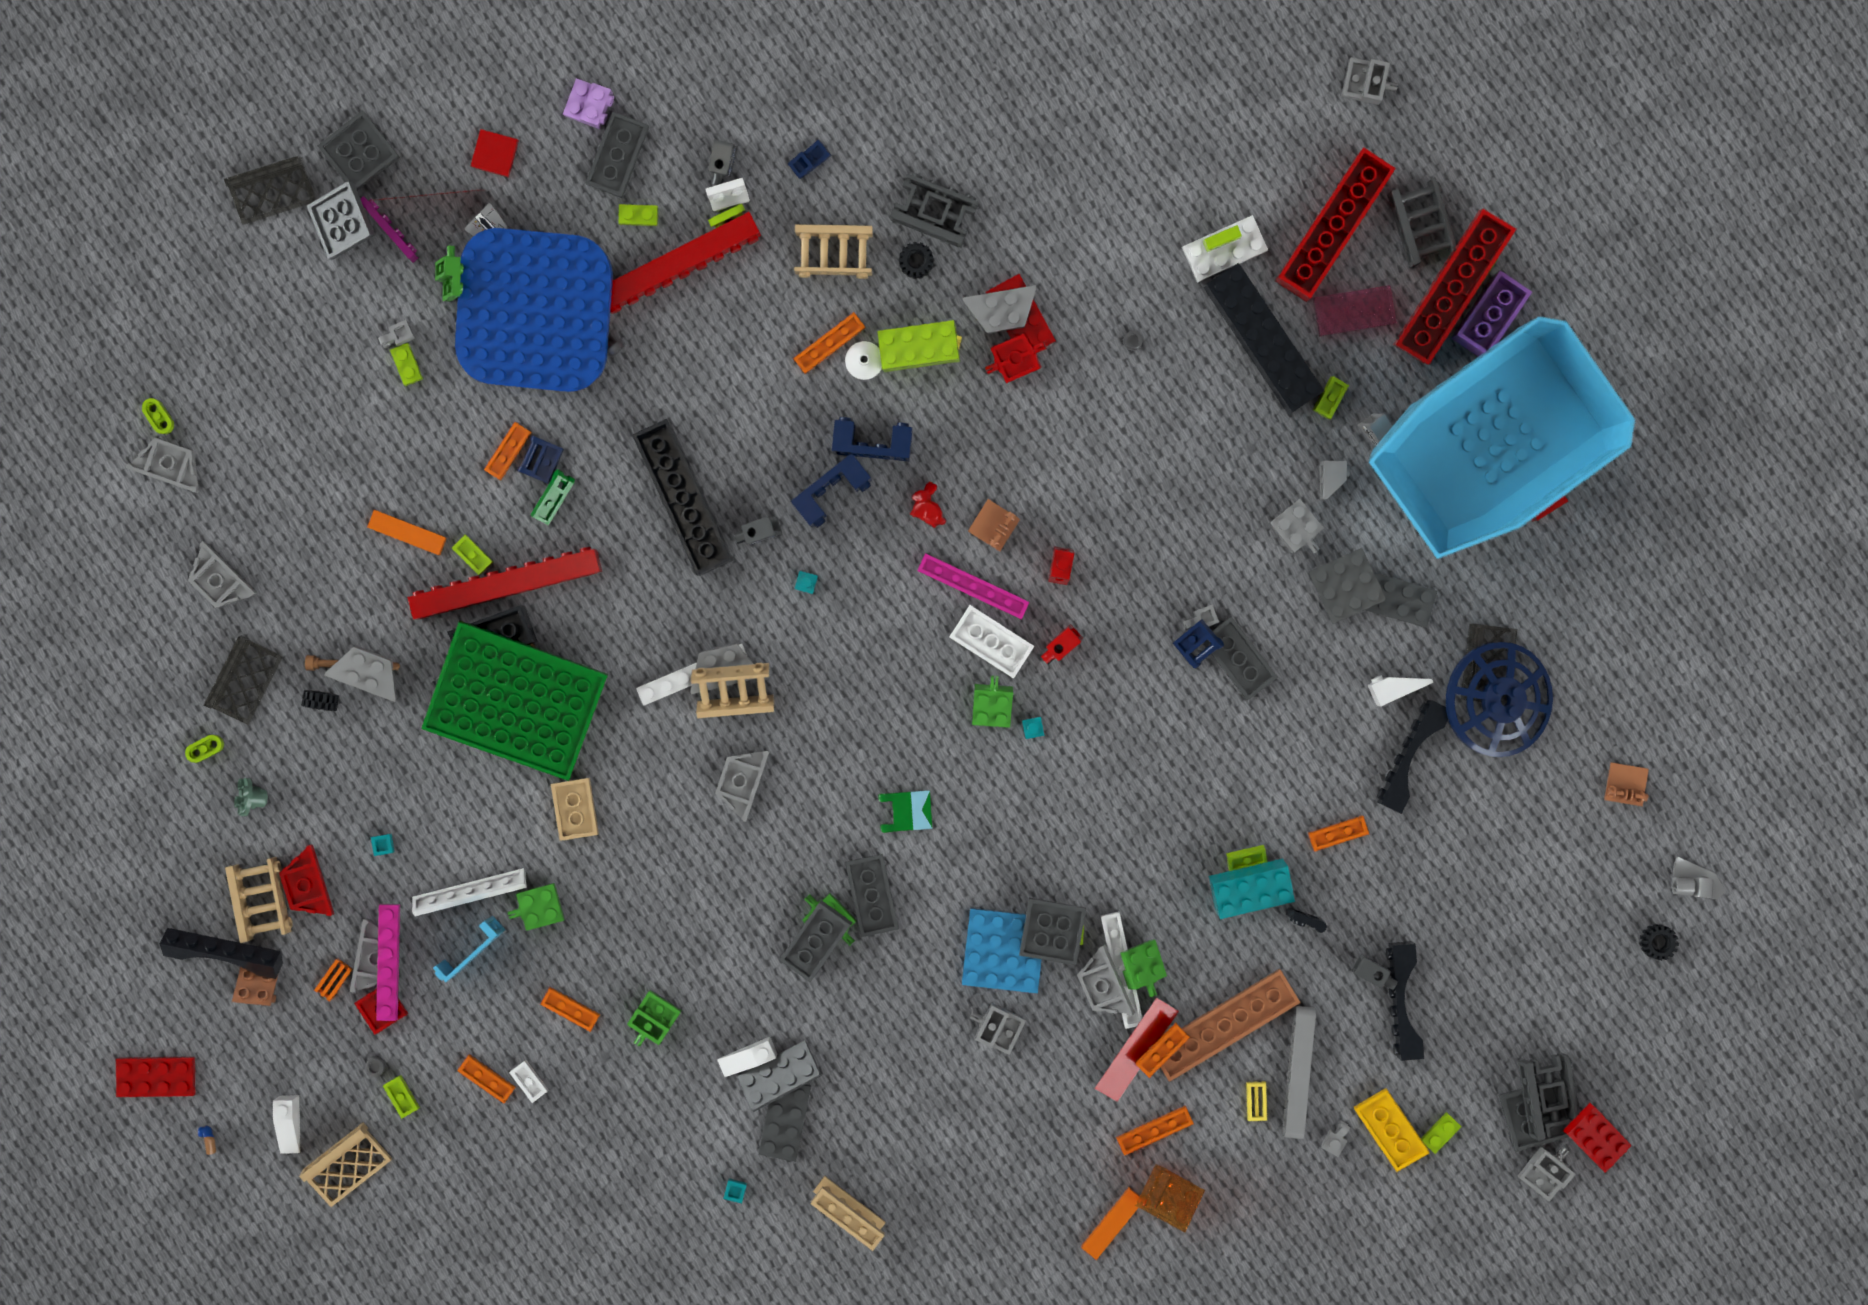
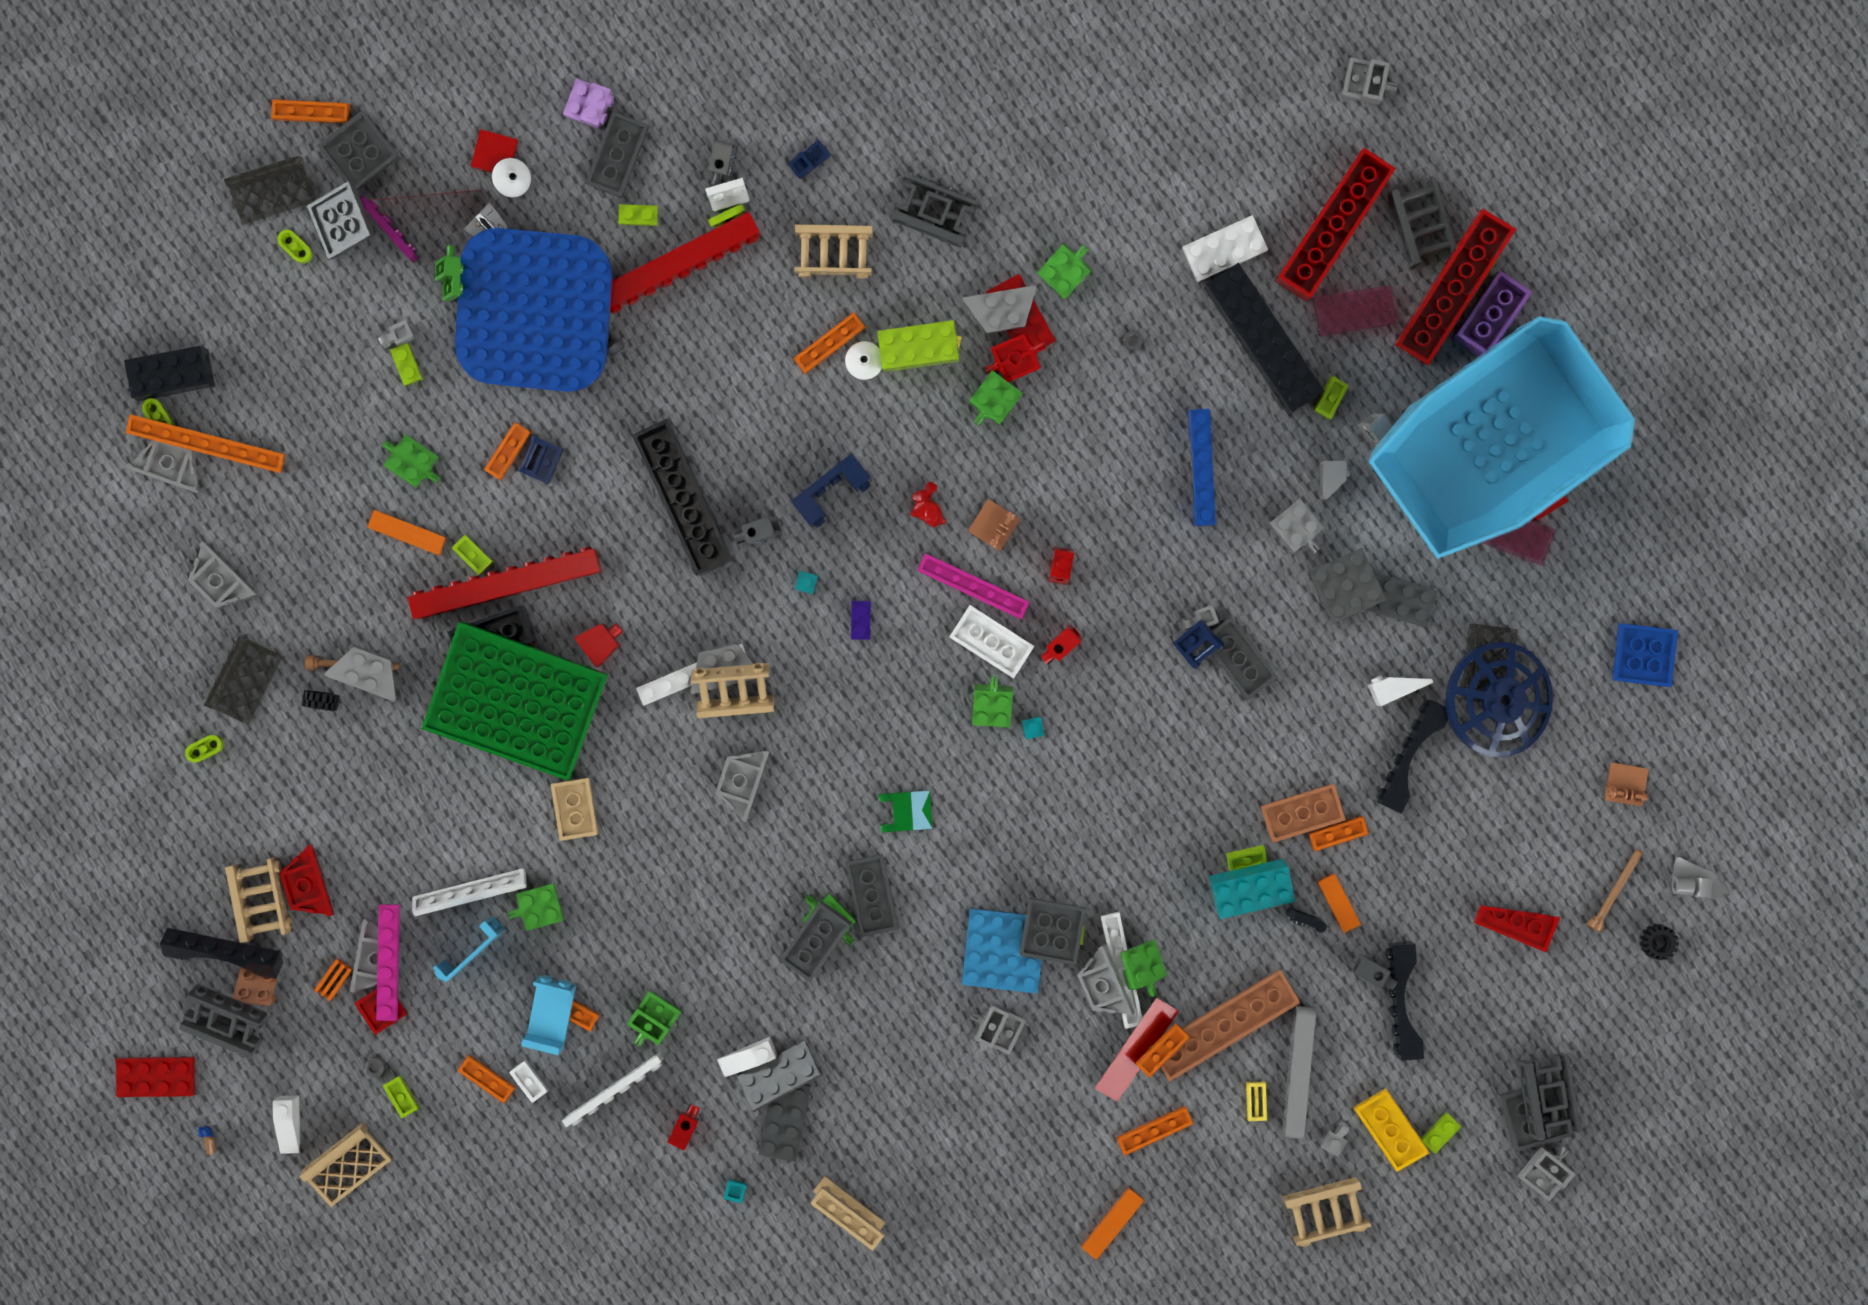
sand green plate [234,778,268,817] -> none
teal plate [371,833,395,856] -> none
plate [531,469,575,526] -> none
dark blue plate [832,417,913,462] -> none
black tyre [899,242,934,279] -> none
clear orange piece [1135,1164,1205,1232] -> none
lime piece [1202,225,1242,252] -> none
red plate [1563,1103,1632,1173] -> none
none -> black brick [124,346,215,401]
none -> orange plate [125,414,286,473]
none -> dark grey fence [179,984,268,1058]
none -> orange tile [271,99,350,124]
none -> lime plate [277,230,313,264]
none -> bright green plate [382,435,441,488]
none -> white dish [492,158,531,197]
none -> medium azure panel [521,975,576,1055]
none -> white plate [562,1052,664,1127]
none -> red torso [574,623,624,667]
none -> red torso [667,1103,700,1151]
none -> dark purple plate [851,601,871,640]
none -> bright green plate [969,371,1023,427]
none -> bright green plate [1037,243,1093,299]
none -> blue arch [1188,409,1216,527]
none -> nougat plate [1260,783,1346,843]
none -> tan fence [1282,1177,1371,1247]
none -> orange tile [1317,873,1361,933]
none -> red wing [1473,905,1560,953]
none -> clear pink plate [1480,520,1556,566]
none -> medium nougat piece [1587,850,1642,933]
none -> blue plate [1612,623,1678,687]

